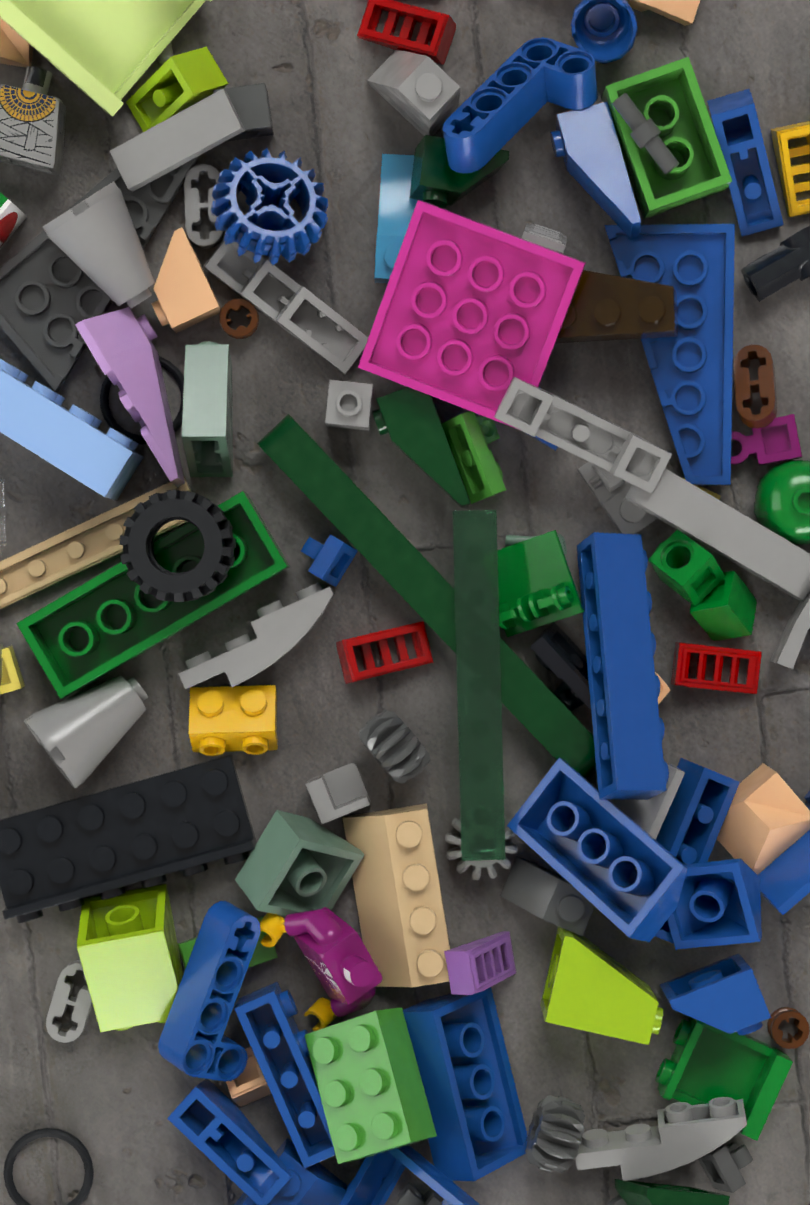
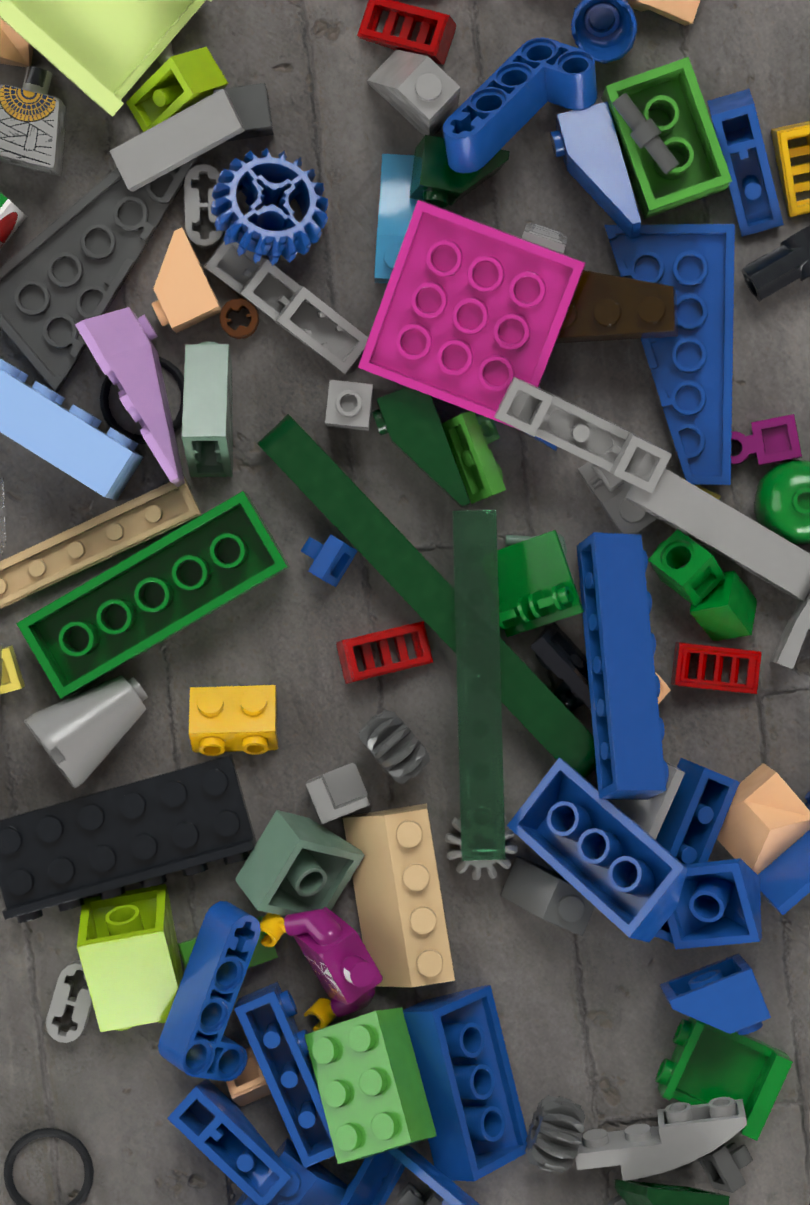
light grey cone [42,181,155,309] -> none
black tyre [119,490,236,602] -> none
light grey slope [178,582,335,689] -> none
medium lavender slope [444,931,516,995] -> none
lime slope [540,926,663,1045] -> none
reddish brown beam [734,345,777,429] -> none
reddish brown bush [767,1007,810,1049] -> none

